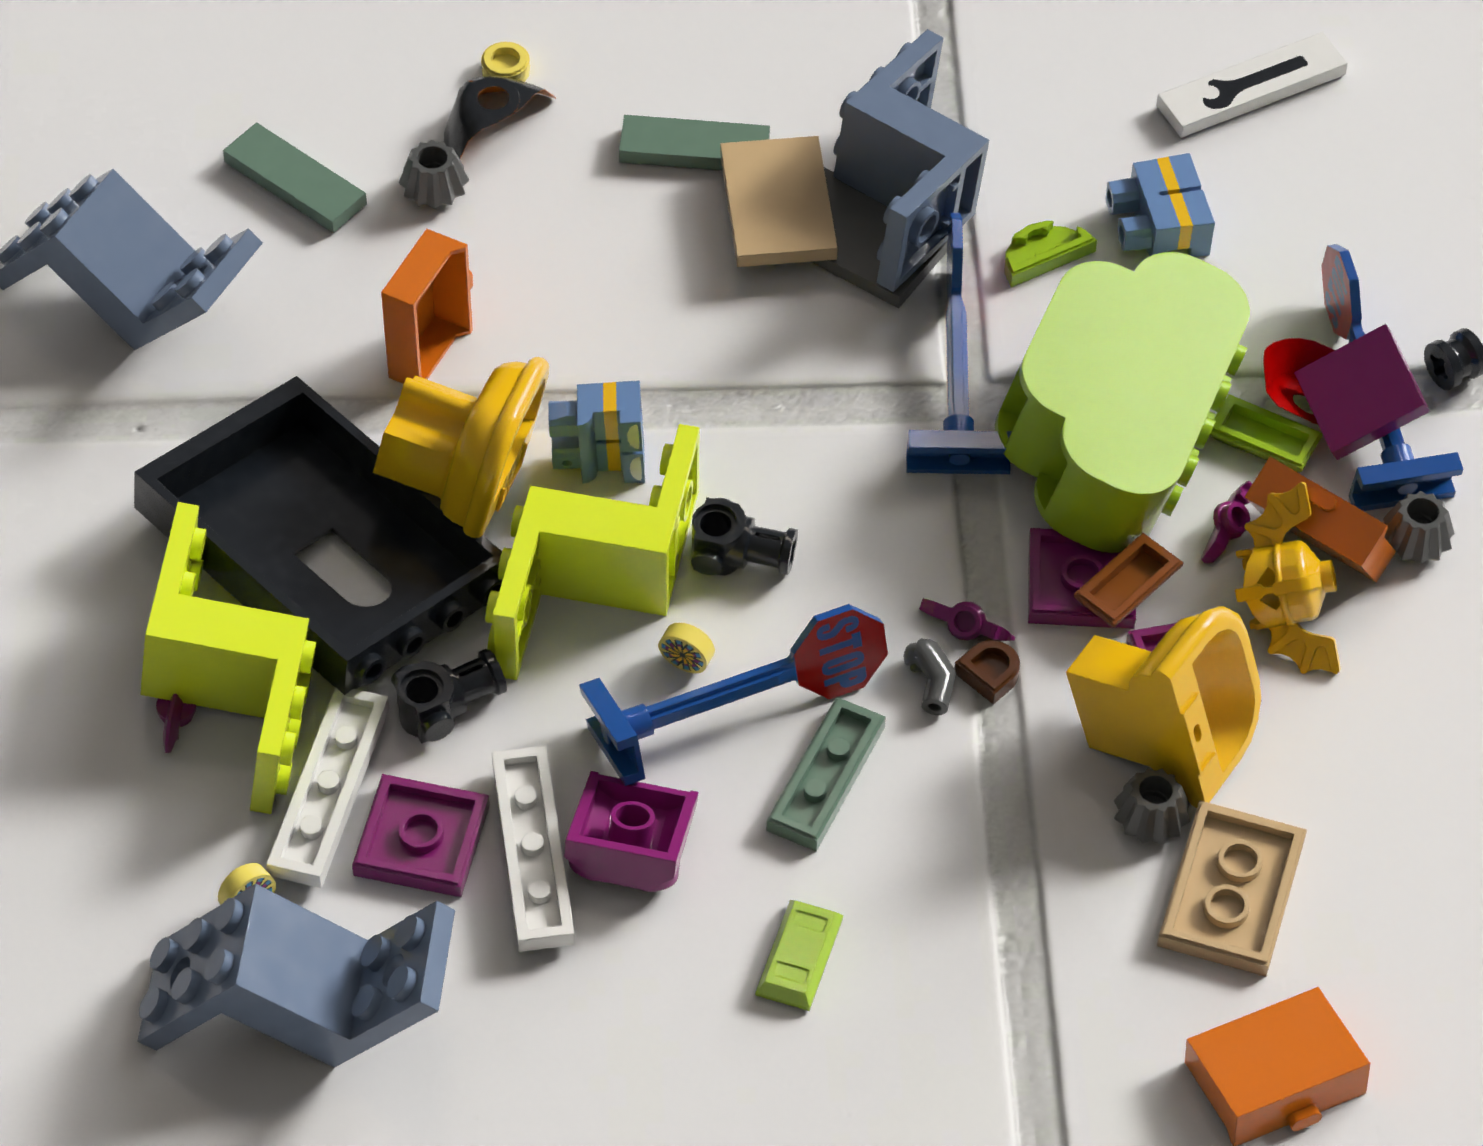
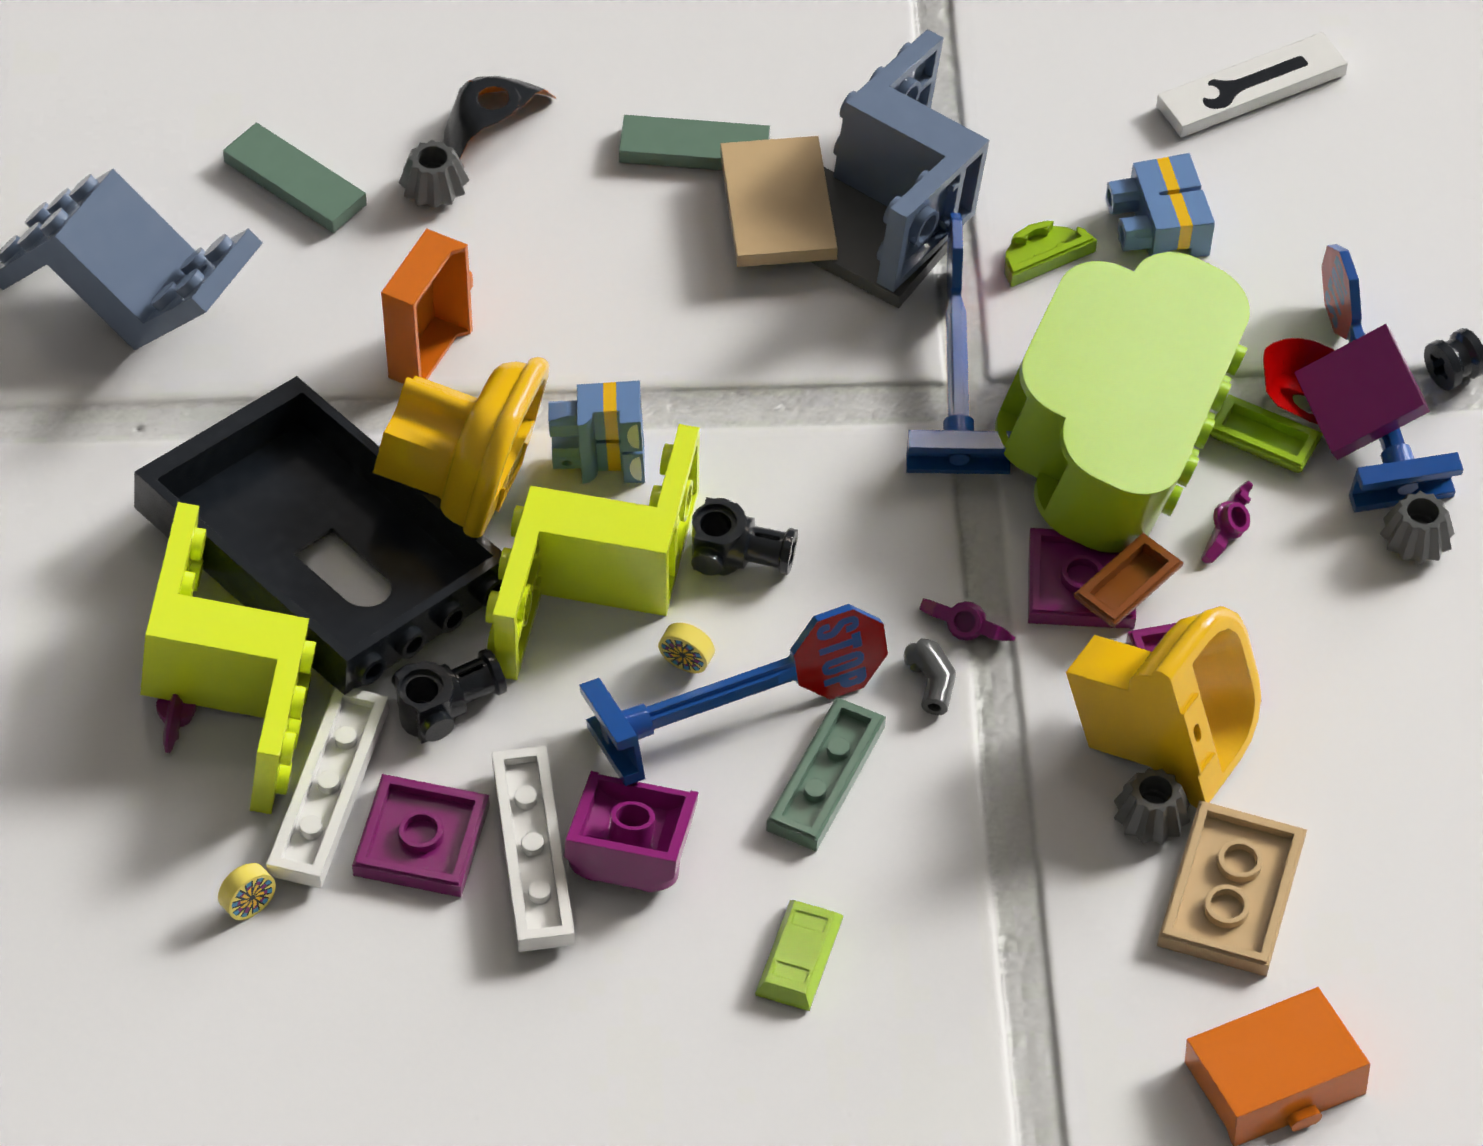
sand blue bracket [137,884,455,1068] -> none
light yellow tile [481,42,530,82] -> none
reddish brown tile [954,640,1020,705] -> none
yellow helmet [1235,482,1341,674] -> none
orange container [1245,457,1396,583] -> none

